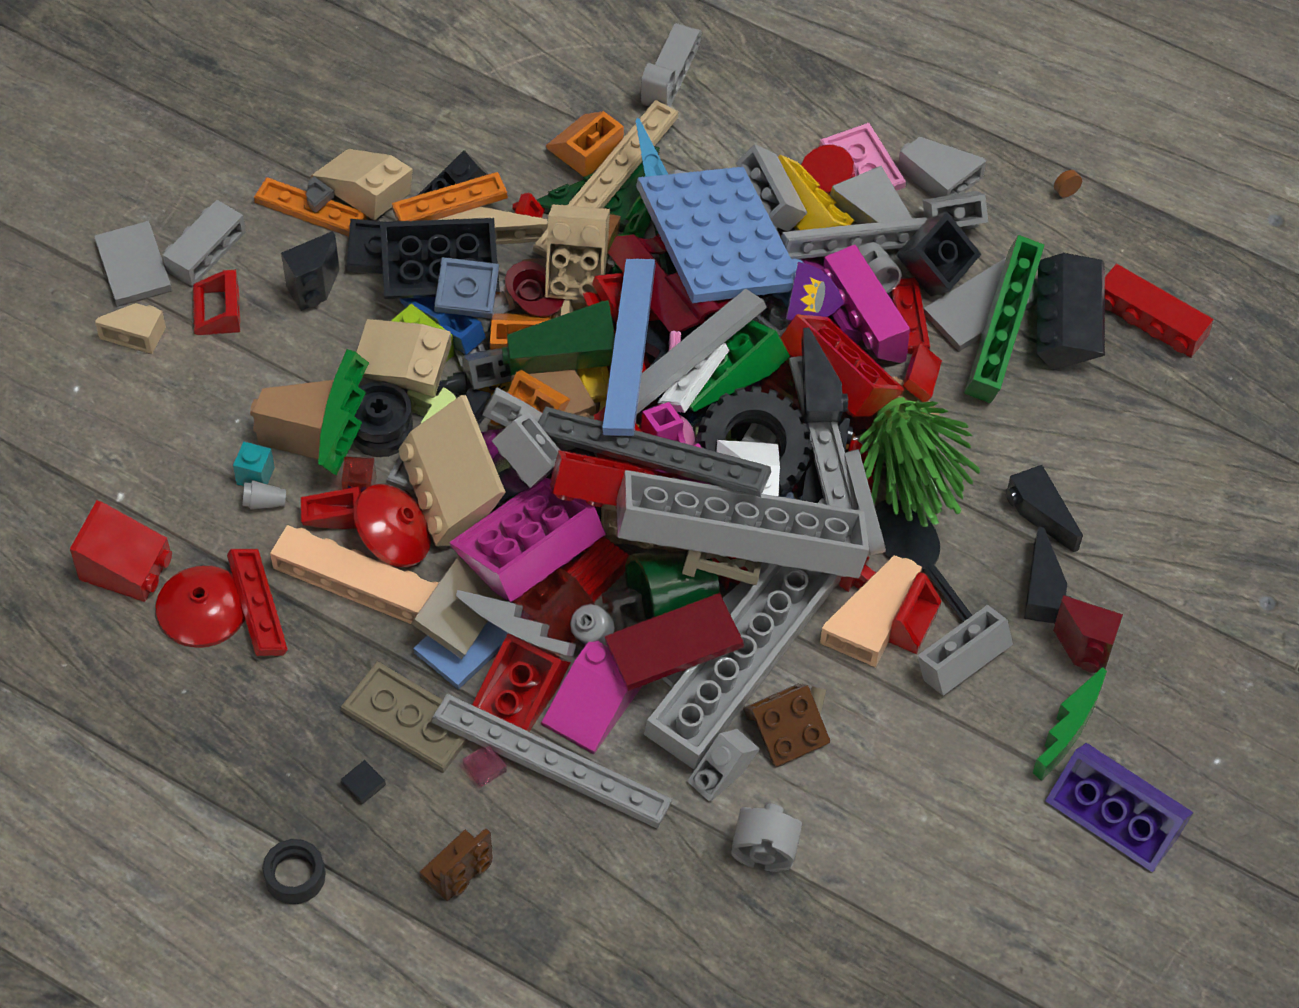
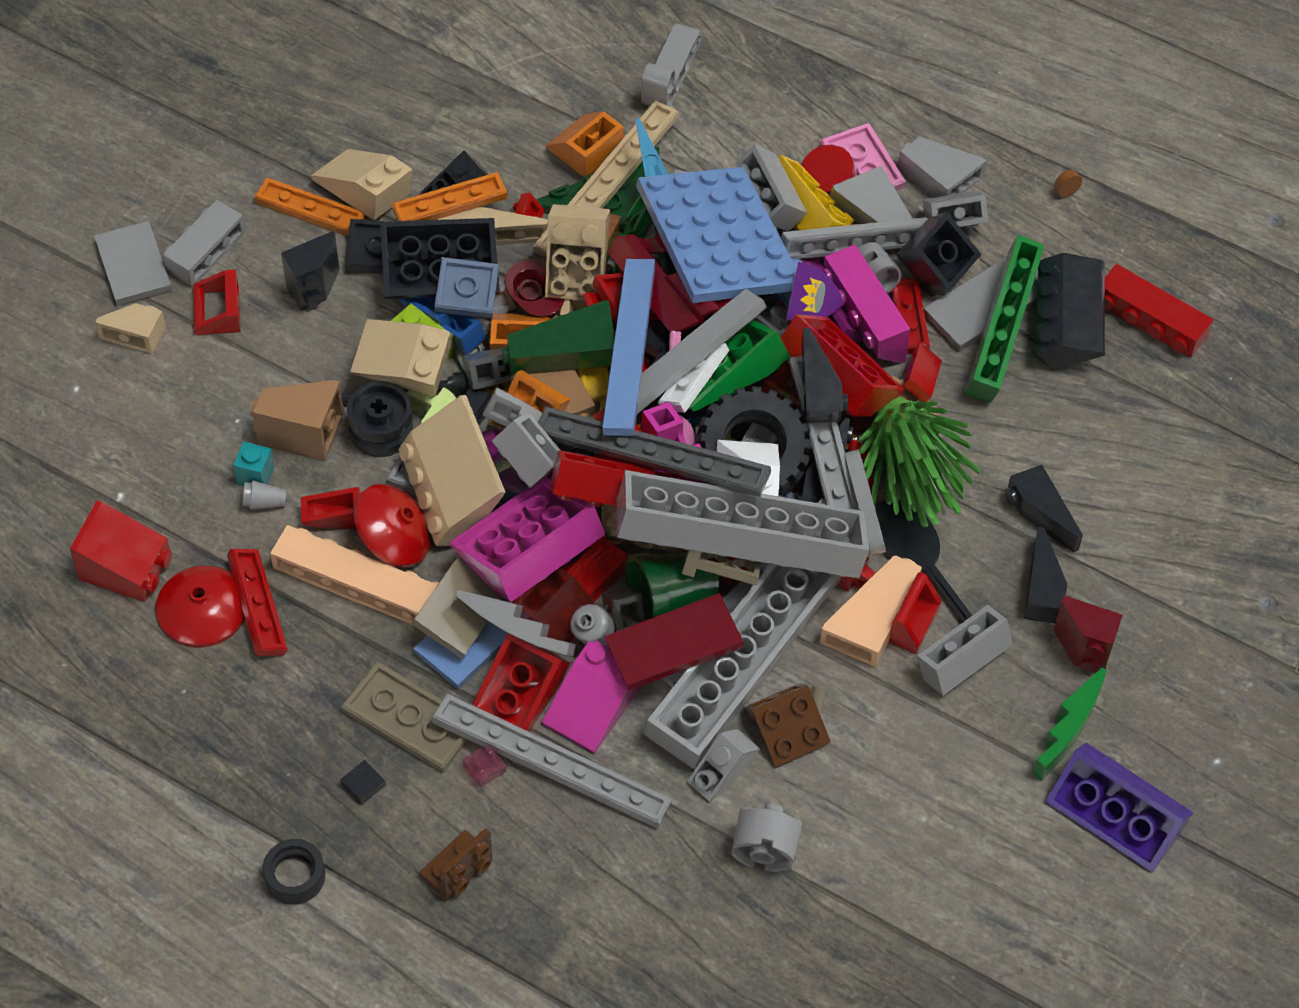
dark grey tile [306,176,335,213] -> none
green slope [318,349,369,476] -> none
clear red brick [341,457,377,492] -> none

